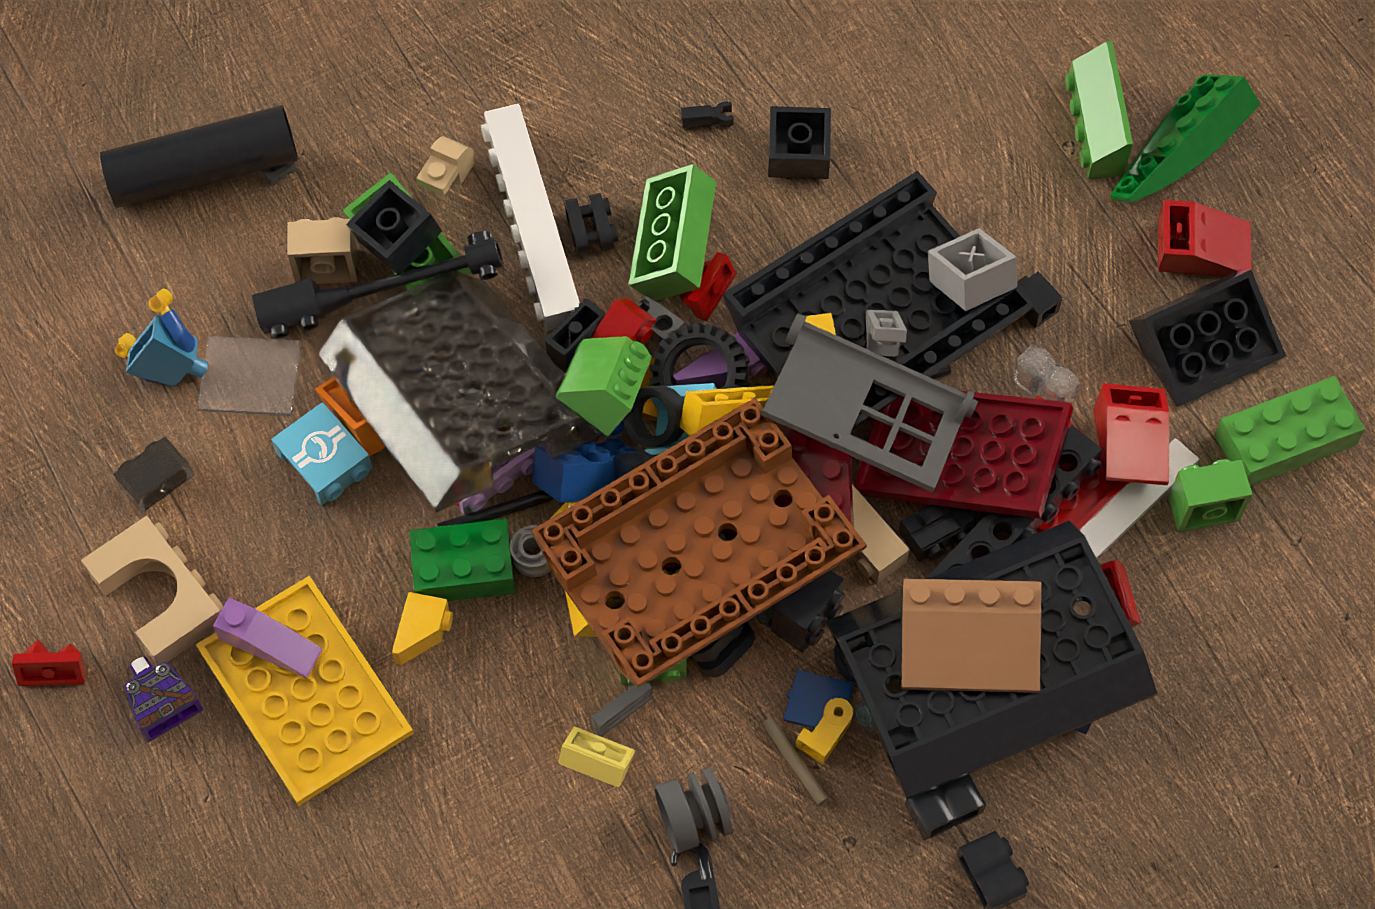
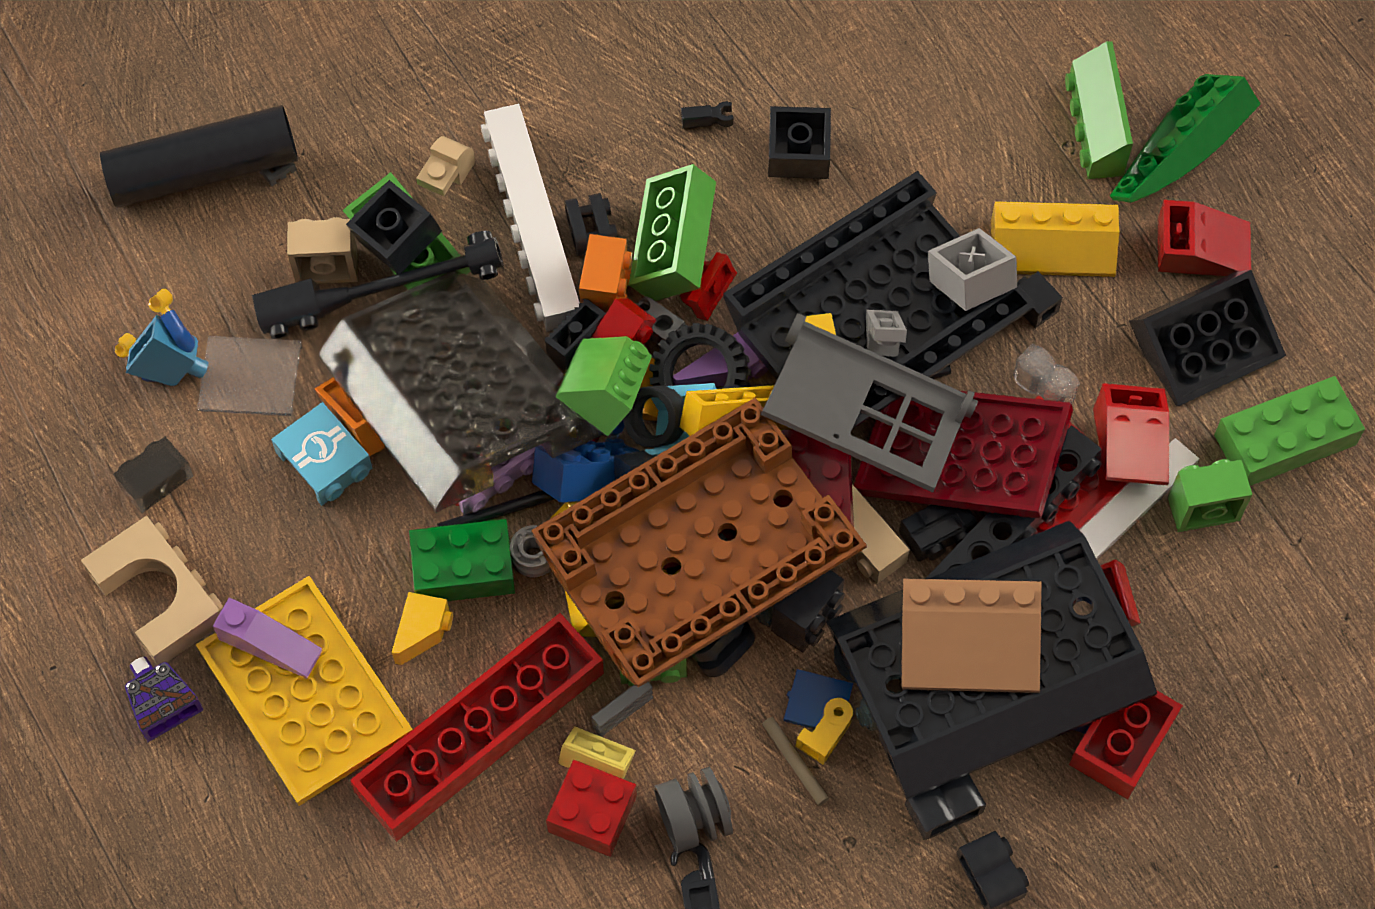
red tile [12,640,86,686] -> none
none -> red brick [350,613,604,842]
none -> red brick [546,759,637,857]
none -> orange brick [579,234,632,313]
none -> yellow slope [991,201,1119,277]
none -> red brick [1069,691,1183,800]

